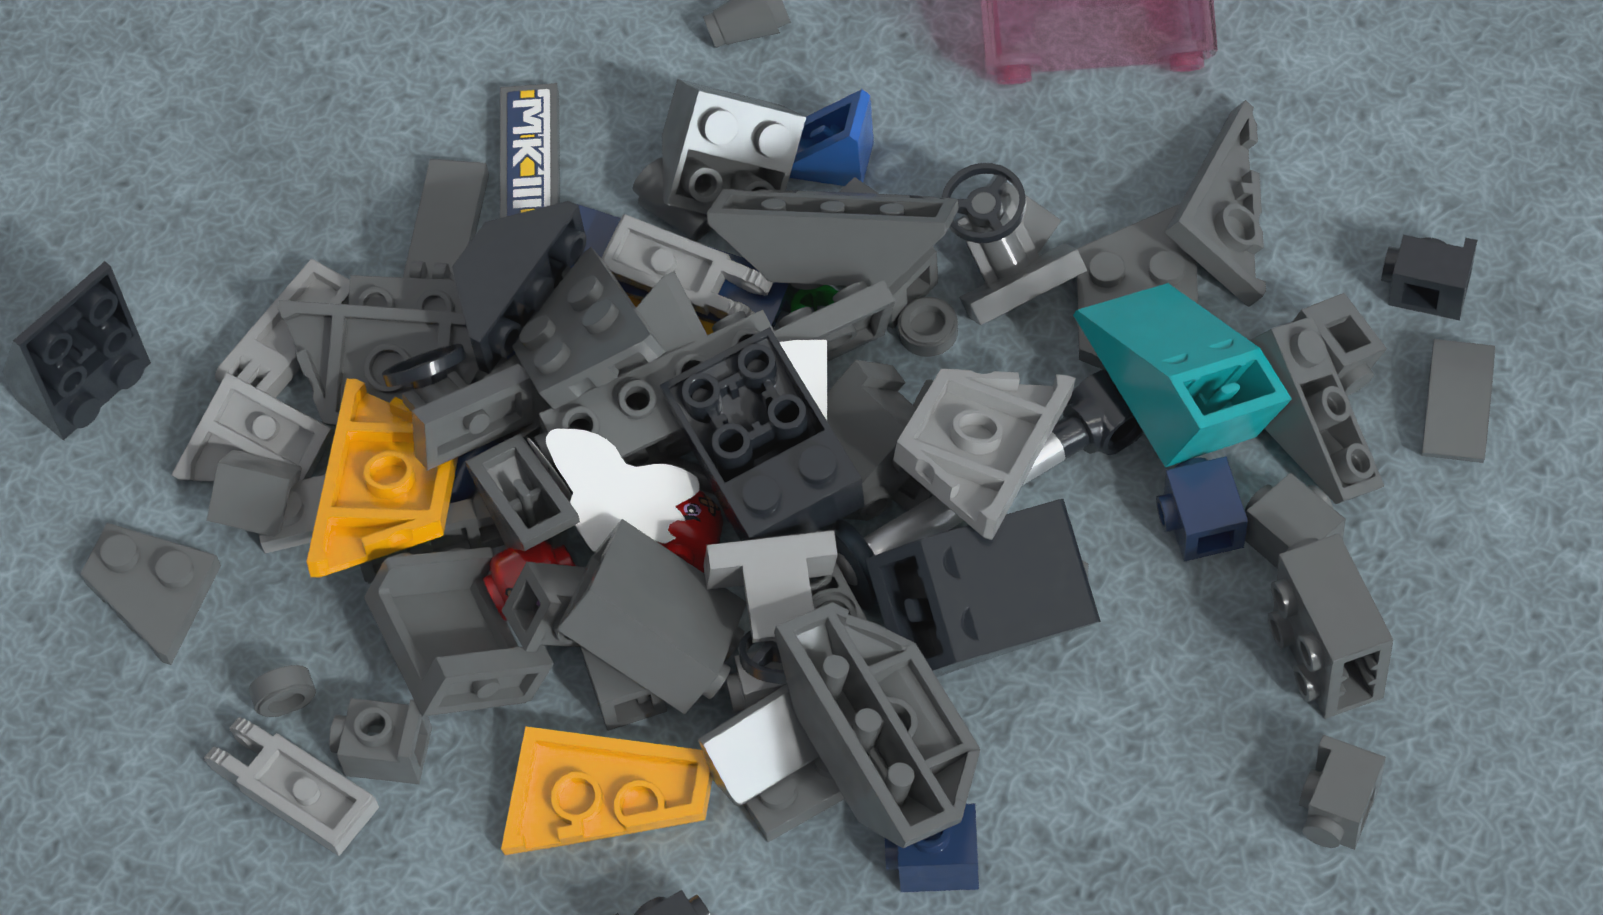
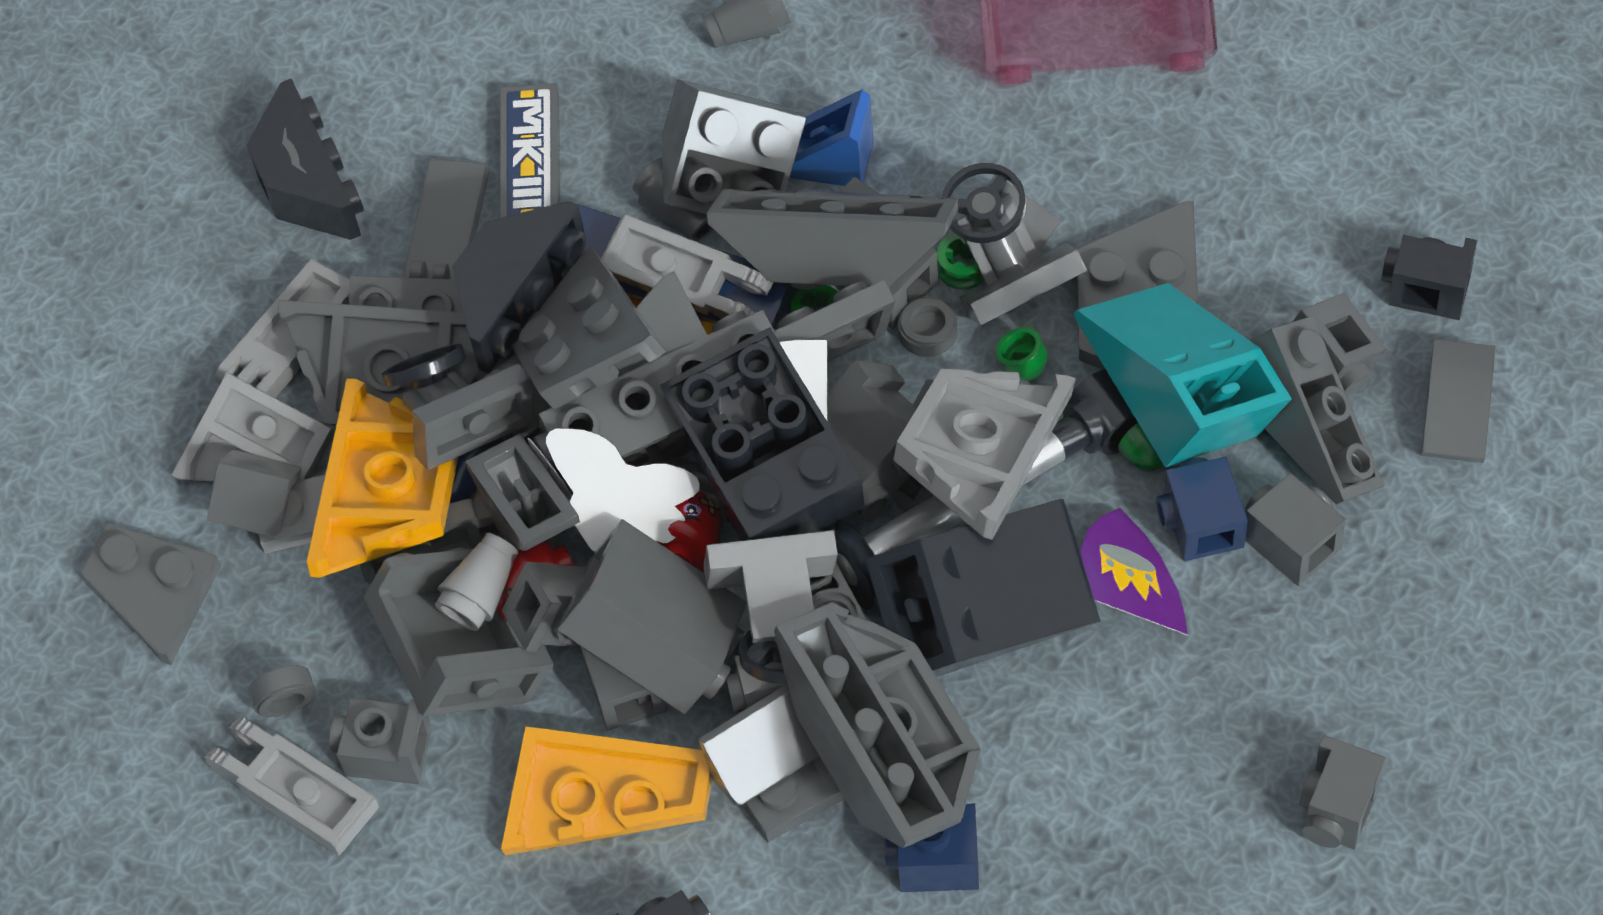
black slope [2,261,151,440] -> none
dark grey wing [1164,100,1266,307] -> none
dark grey brick [1268,533,1393,719] -> none
none -> black slope [247,78,364,240]
none -> light grey cone [435,533,518,631]
none -> green bush [937,233,984,290]
none -> green hinge [995,327,1048,381]
none -> dark purple sticker [1080,508,1188,635]
none -> green hinge [1118,423,1164,471]

